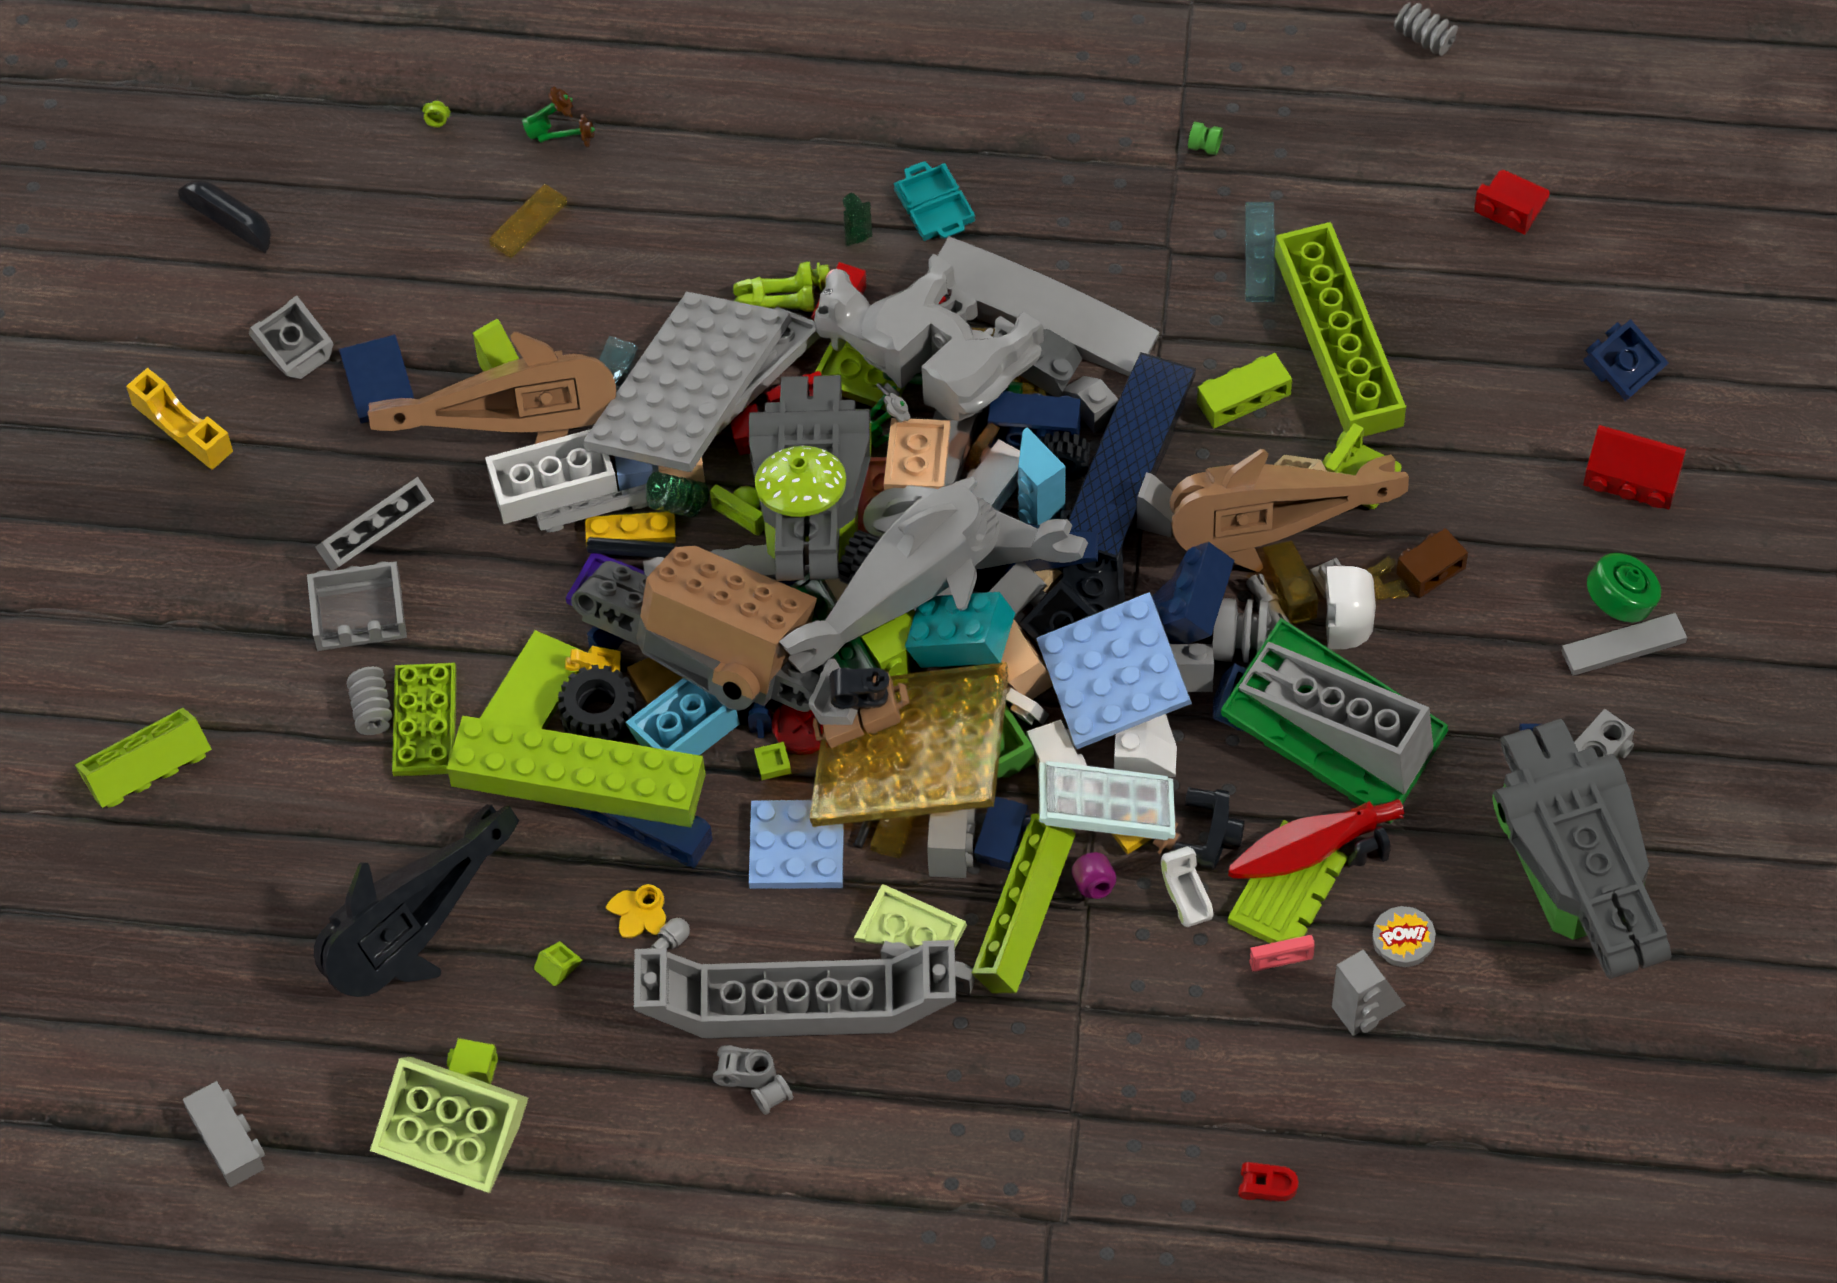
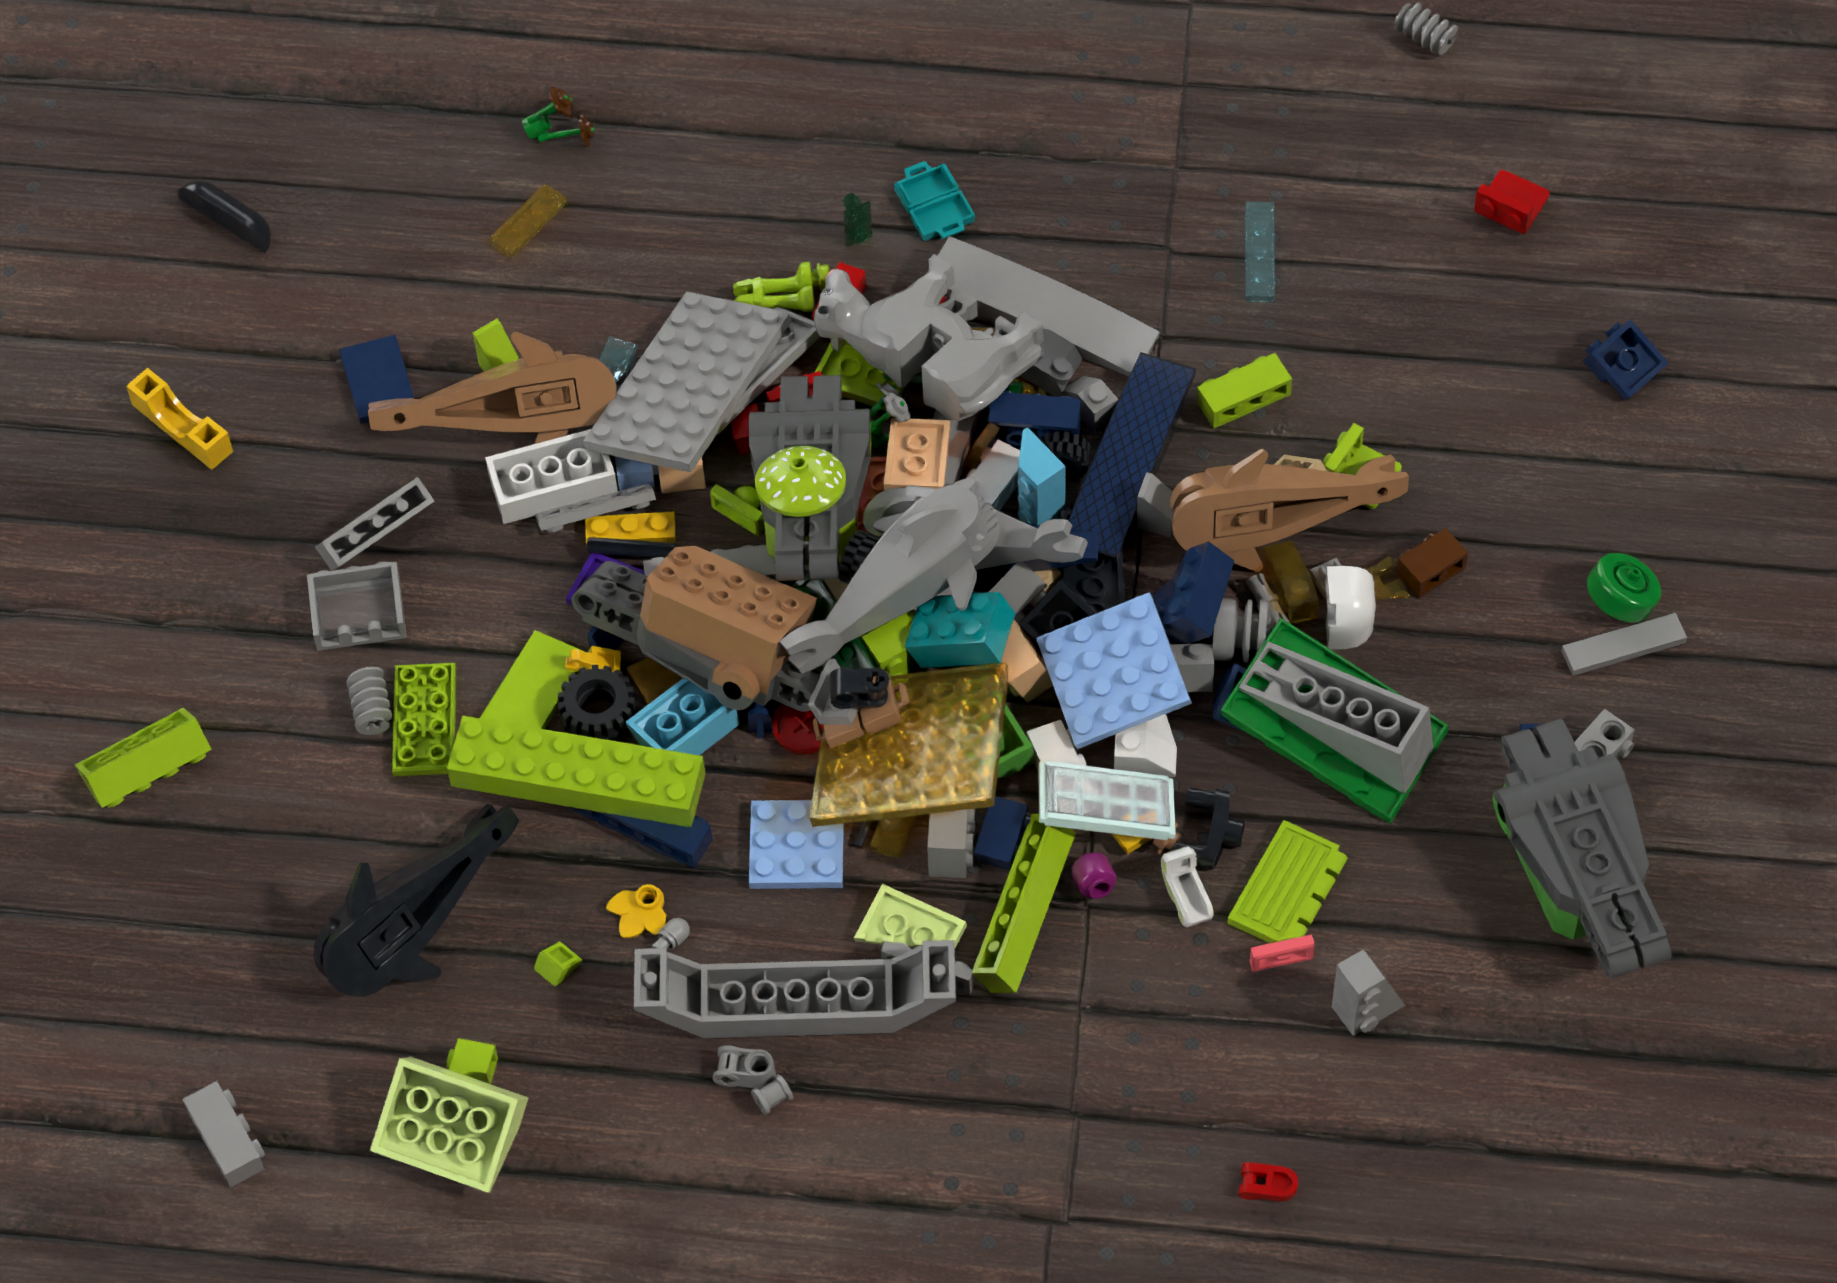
light grey slope [249,296,334,379] -> none
lime plate [422,101,450,127] -> none
clear green piece [646,472,710,517] -> none
lime plate [754,742,791,780] -> none
white wing [997,686,1049,725] -> none
bright green wheel [1188,121,1223,156] -> none
red animal [1228,799,1404,879] -> none
lime brick [1274,222,1406,437] -> none
black piece [1346,826,1391,868] -> none
tile [1372,906,1436,967] -> none
red slope [1583,425,1686,510] -> none

